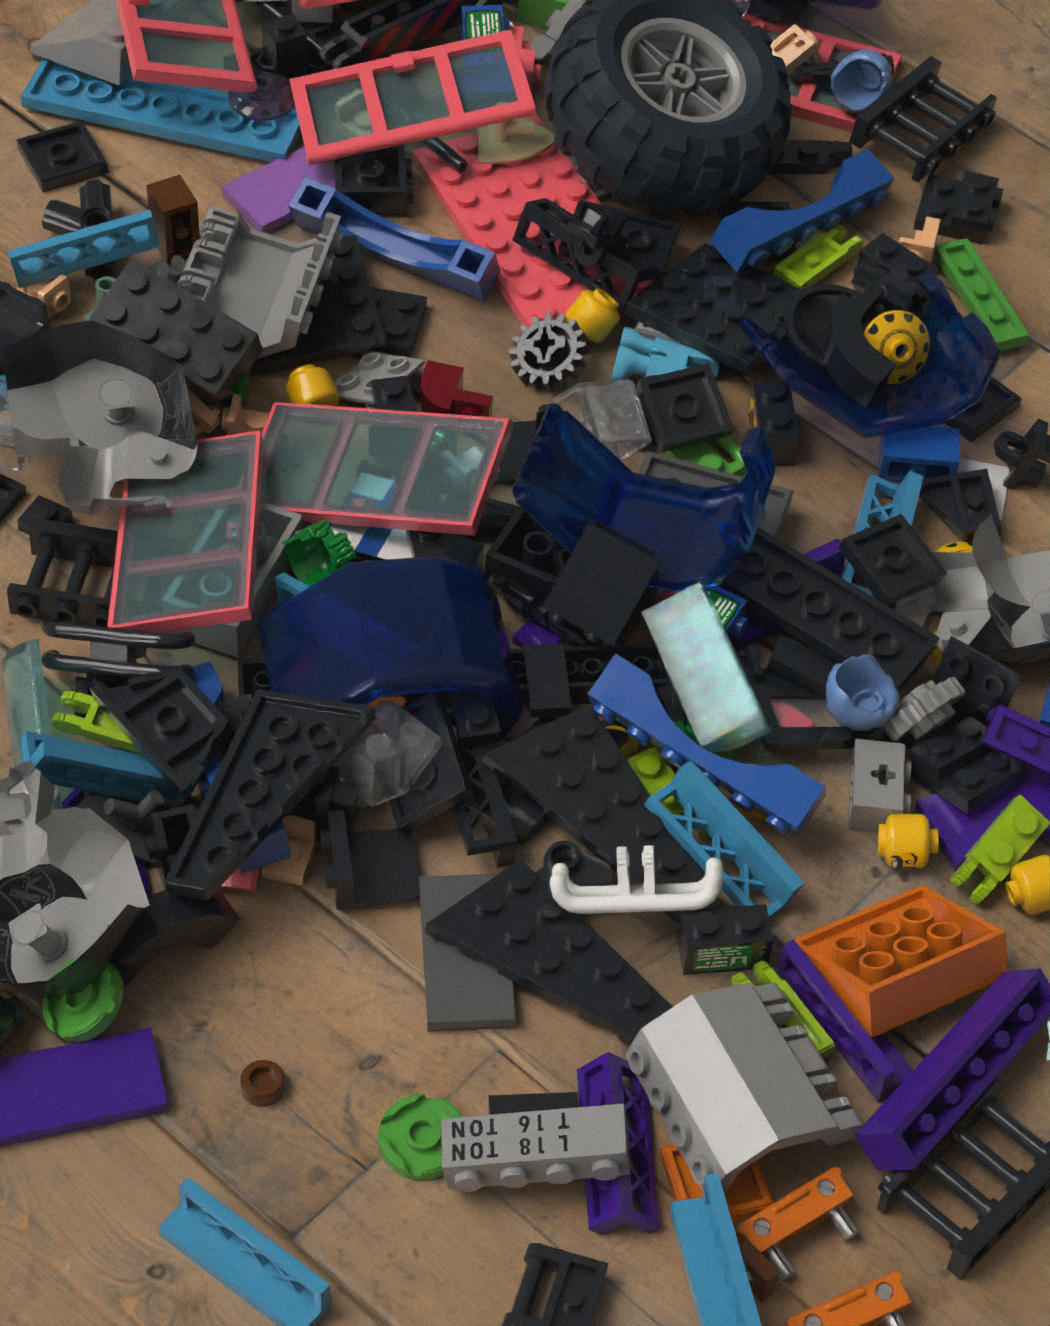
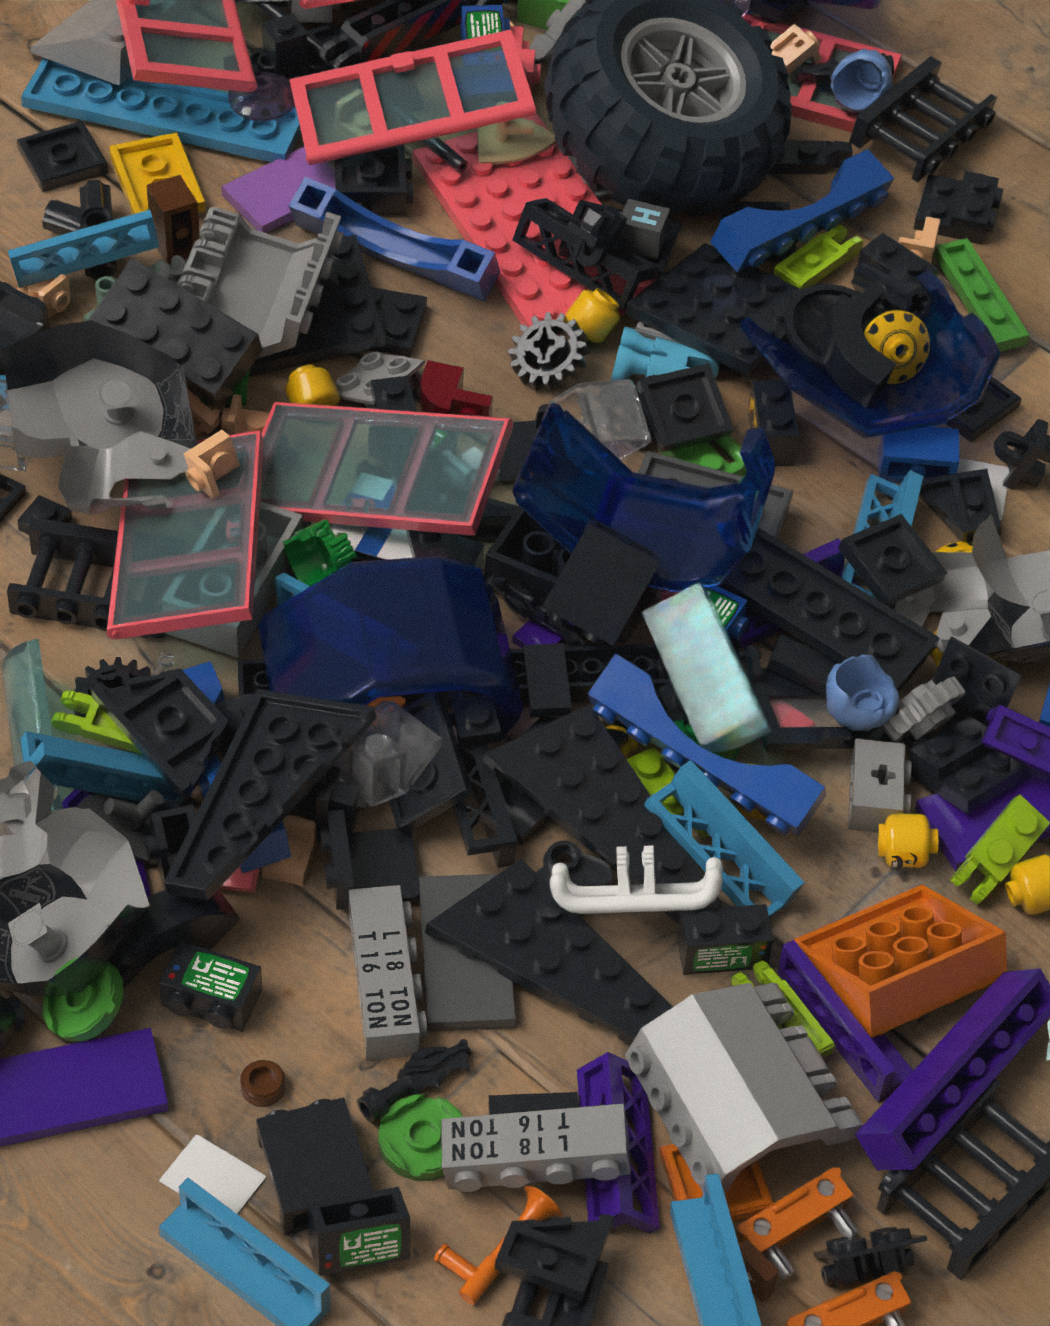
black piece [41,618,195,679] -> none
none -> yellow plate [109,132,206,214]
none -> brick [159,941,262,1032]
none -> white sticker [159,1134,267,1214]
none -> light nougat bracket [183,430,240,499]
none -> black panel [256,1097,373,1235]
none -> black brick [308,1187,410,1276]
none -> light grey brick [349,885,427,1061]
none -> black piece [357,1039,472,1122]
none -> orange piece [434,1185,563,1305]
none -> black wing [495,1214,614,1301]
none -> dark grey brick [619,199,670,259]
none -> black hinge [813,1226,928,1288]

